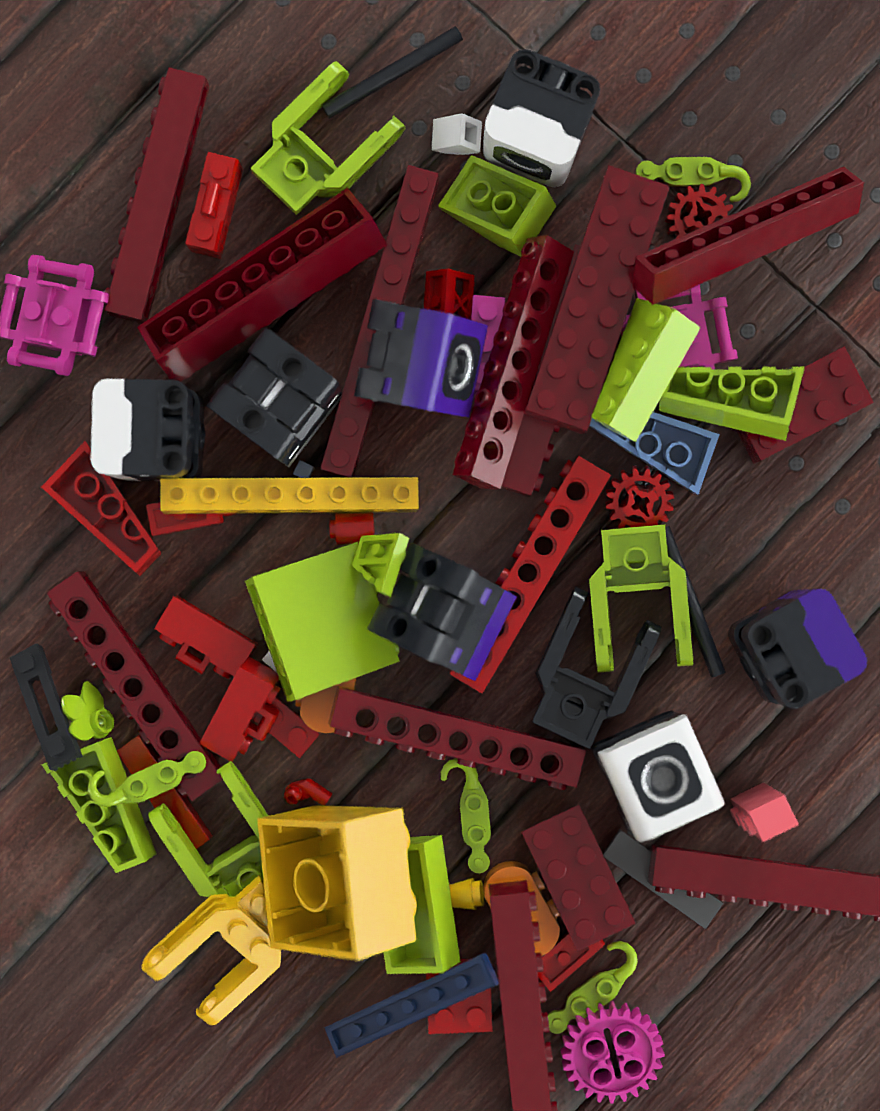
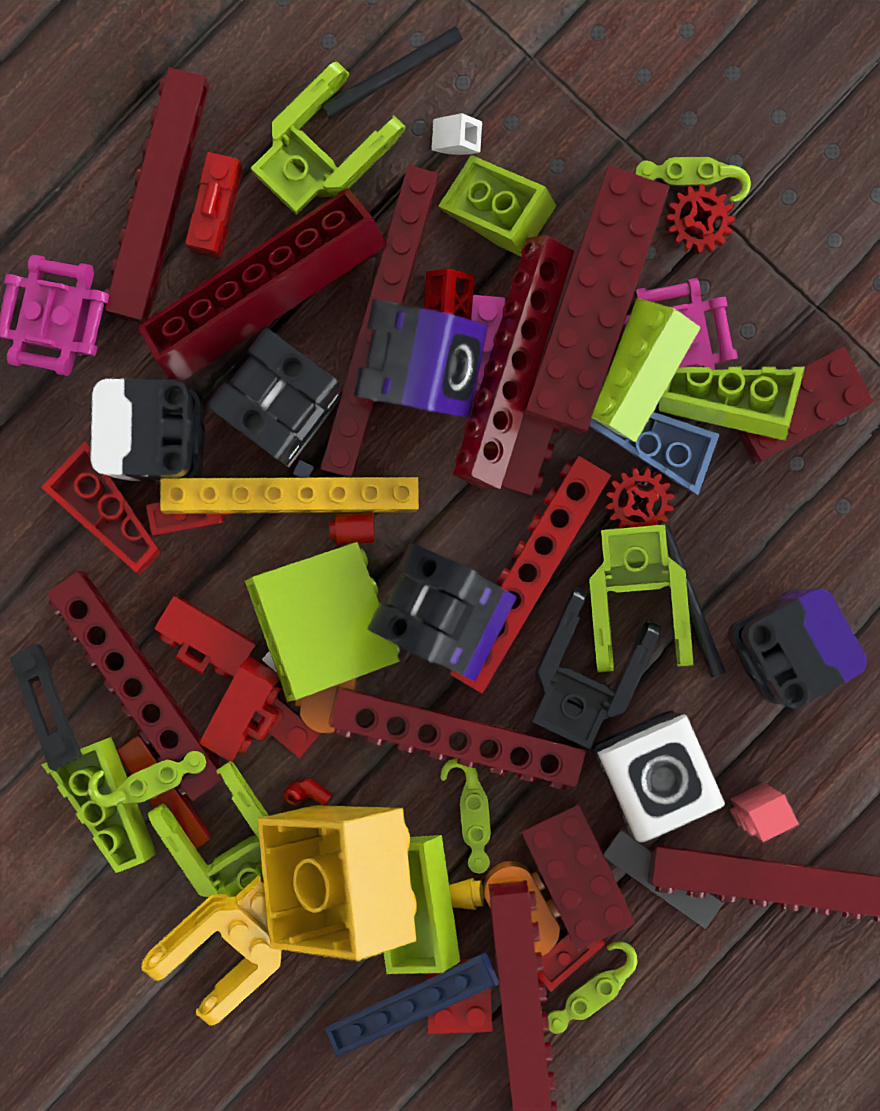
lime plate [61,681,114,741] -> none
lime wing [352,533,409,596] -> none
piece [483,49,600,187] -> none
dark pink gear [560,1001,665,1104] -> none
dark red brick [634,166,864,305] -> none

